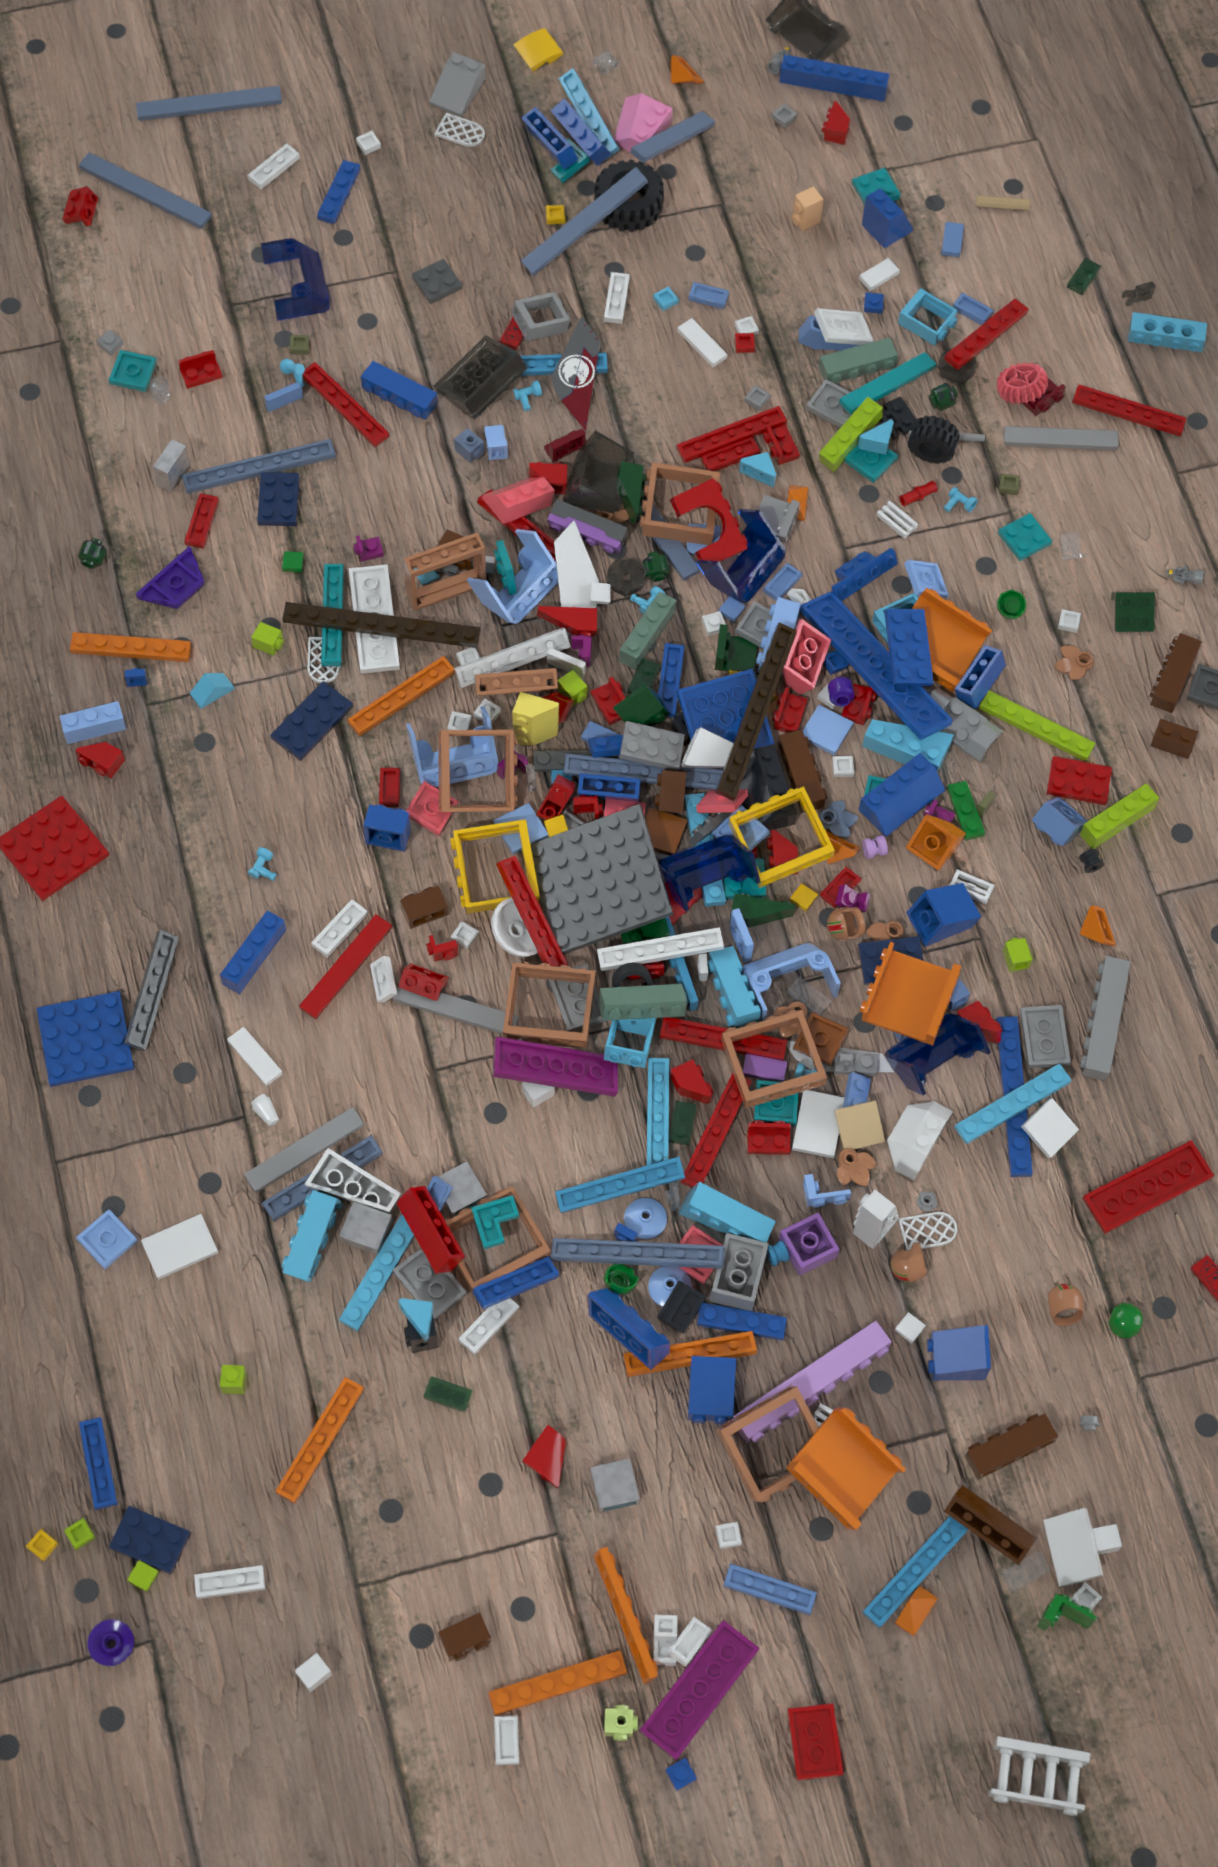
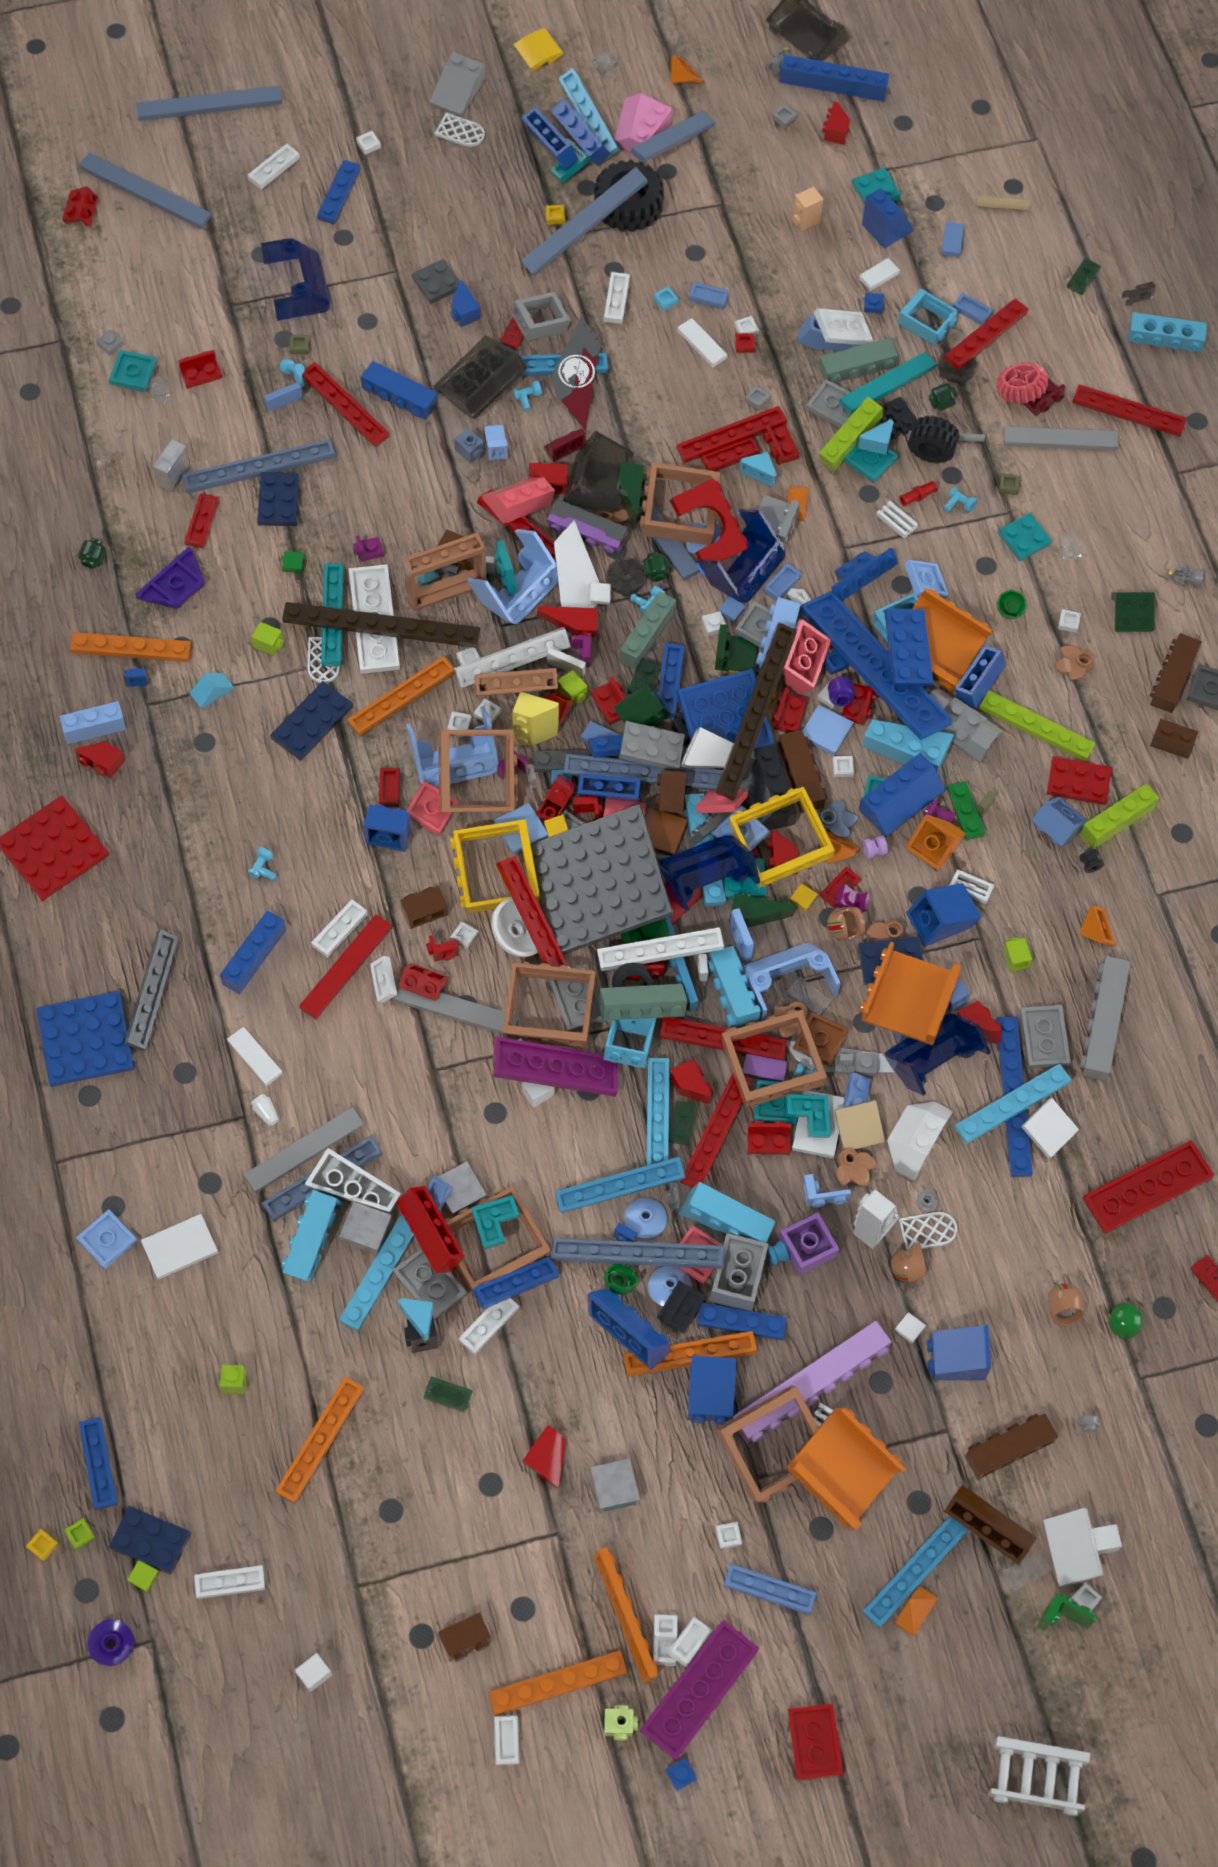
none -> blue slope [450,281,481,327]
none -> teal plate [785,1094,831,1138]

